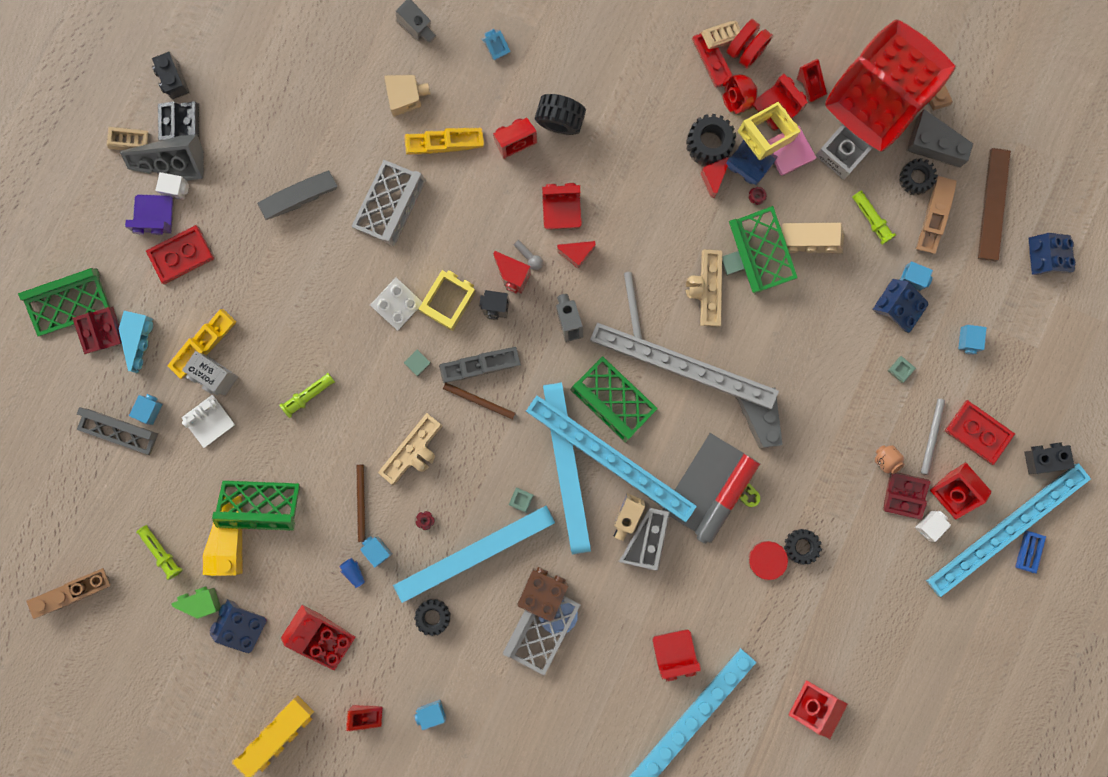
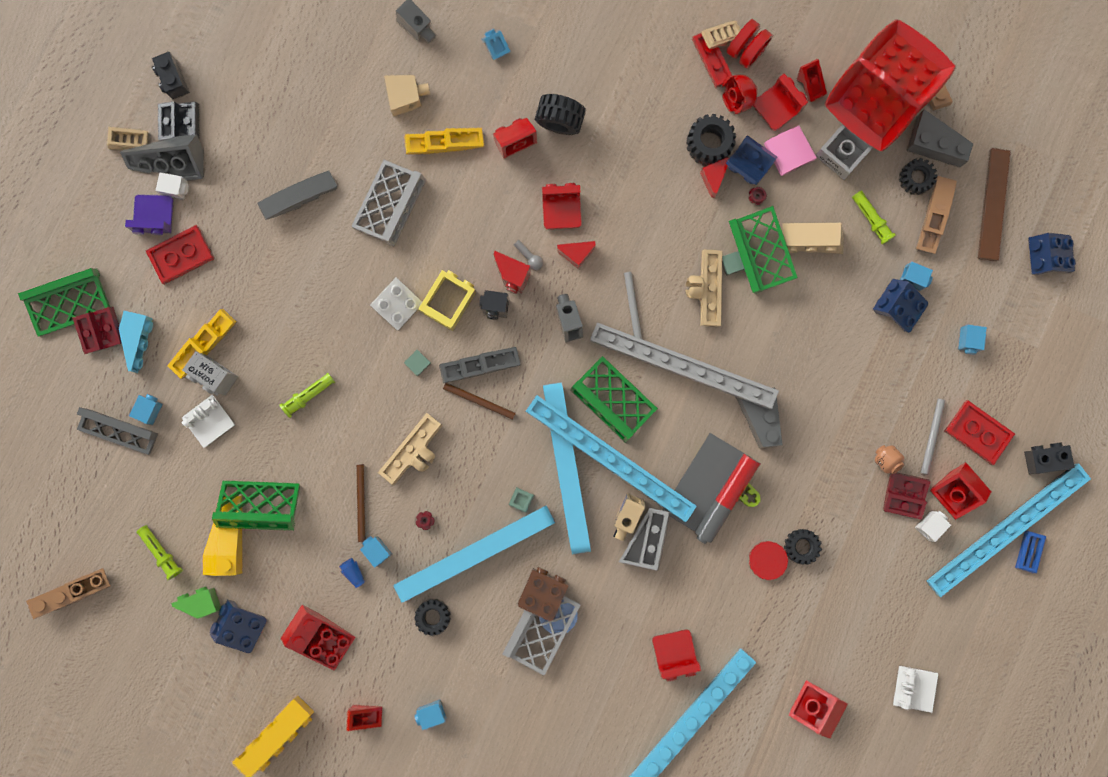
light yellow window [738,102,801,160] -> none
sand green tile [888,356,916,383] -> none
none -> white hinge [893,666,938,713]

